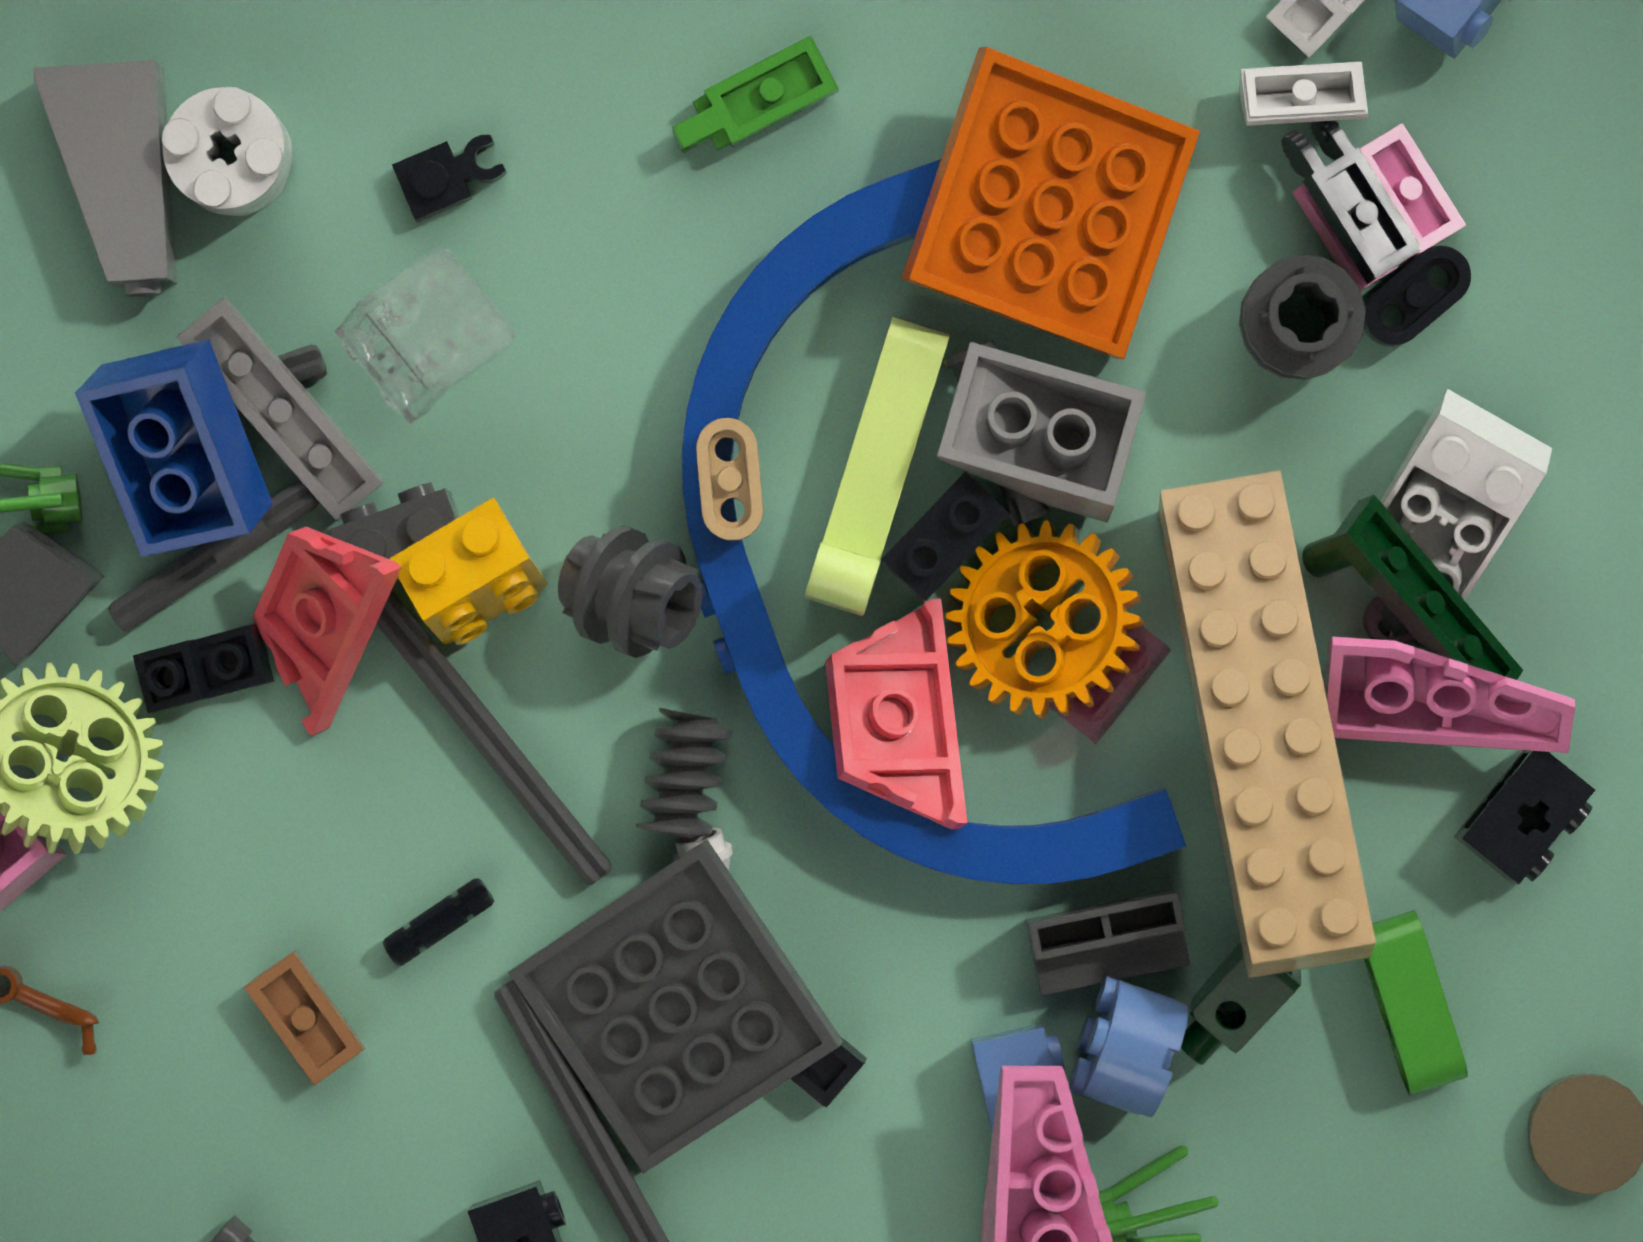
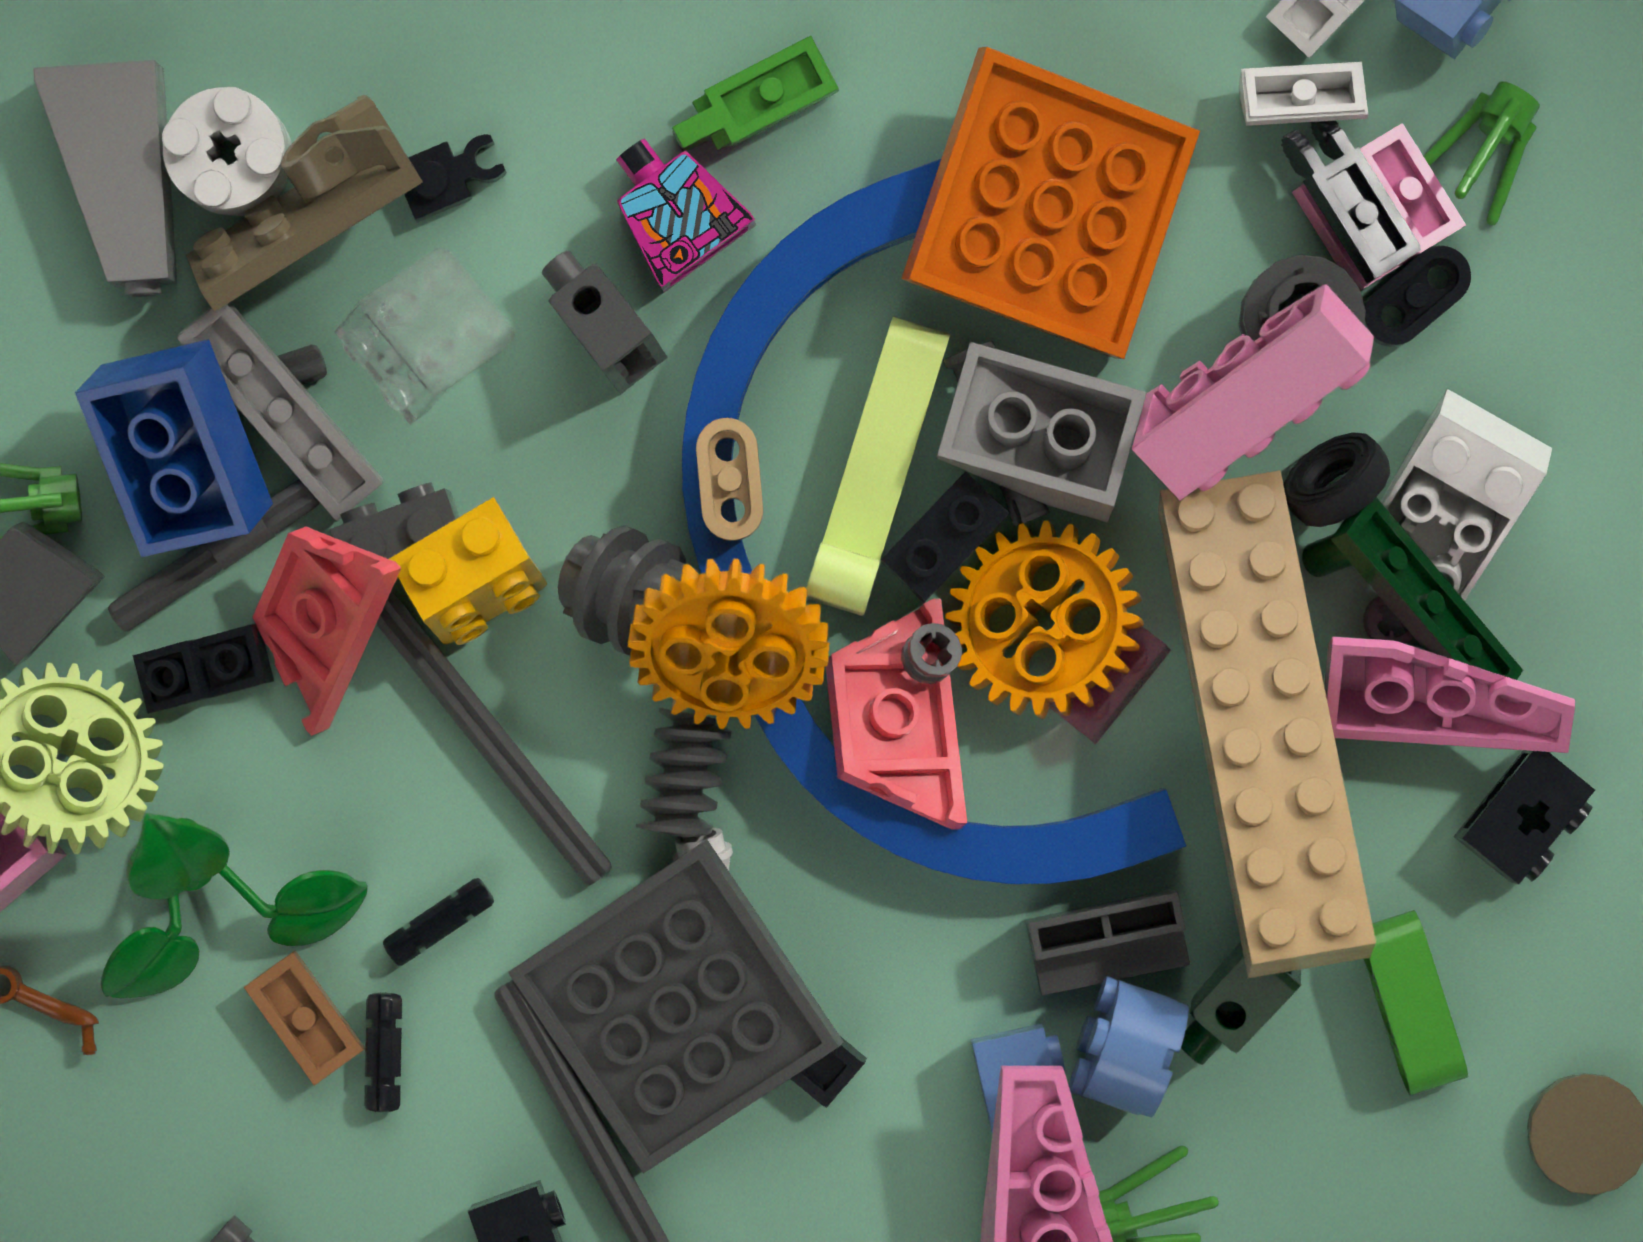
none -> green plant [100,813,368,998]
none -> dark tan plate [186,95,423,312]
none -> black axle [364,992,402,1112]
none -> dark grey torso [542,251,668,394]
none -> torso [616,139,756,293]
none -> light orange gear [628,559,830,729]
none -> dark grey bush [901,623,962,684]
none -> bright pink wedge [1132,283,1374,500]
none -> black tyre [1283,432,1390,527]
none -> bright green plant [1423,81,1540,225]

